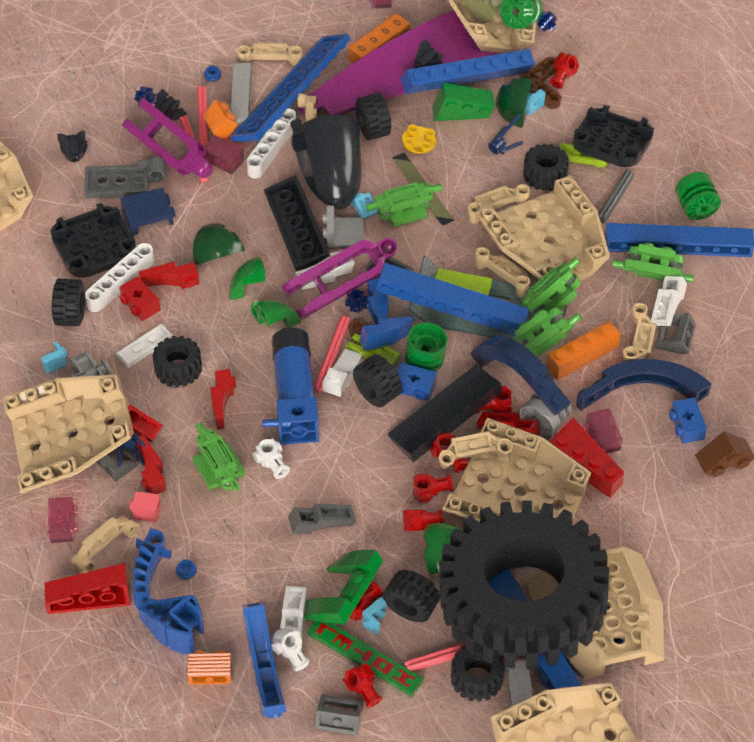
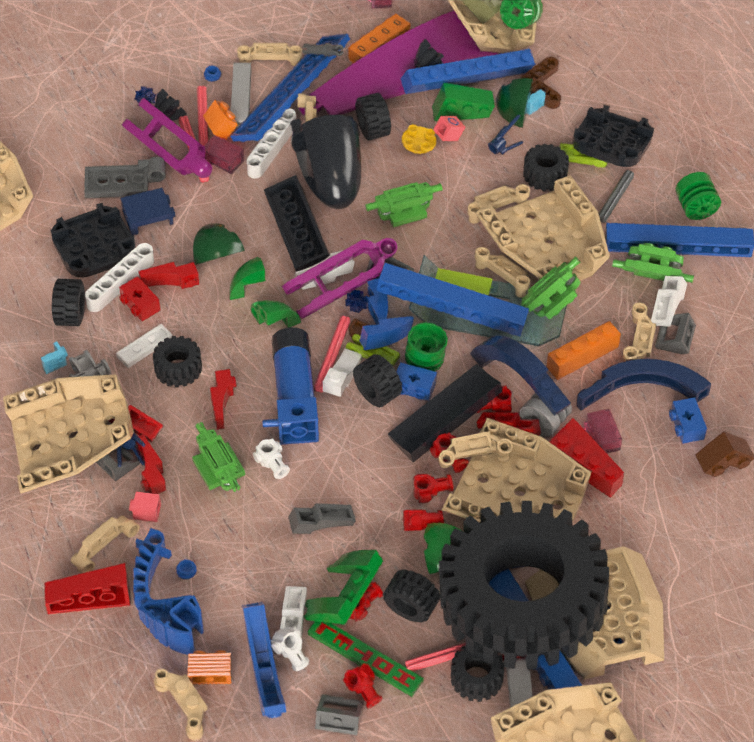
clear pink brick [48,497,79,543] -> none
black brick [57,131,88,162] -> none
light grey bracket [323,206,364,248] -> none
medium azure bracket [351,193,378,220] -> none
medium azure bracket [362,597,387,635] -> none
olive sticker [393,153,454,226] -> none
bright green piece [513,308,582,357] -> none
clear blue gear [537,11,557,32] -> none
red connector [549,52,580,89] -> none
none -> tan plate [154,669,208,740]
none -> dark grey pin [302,43,344,57]
none -> coral brick [433,116,465,141]

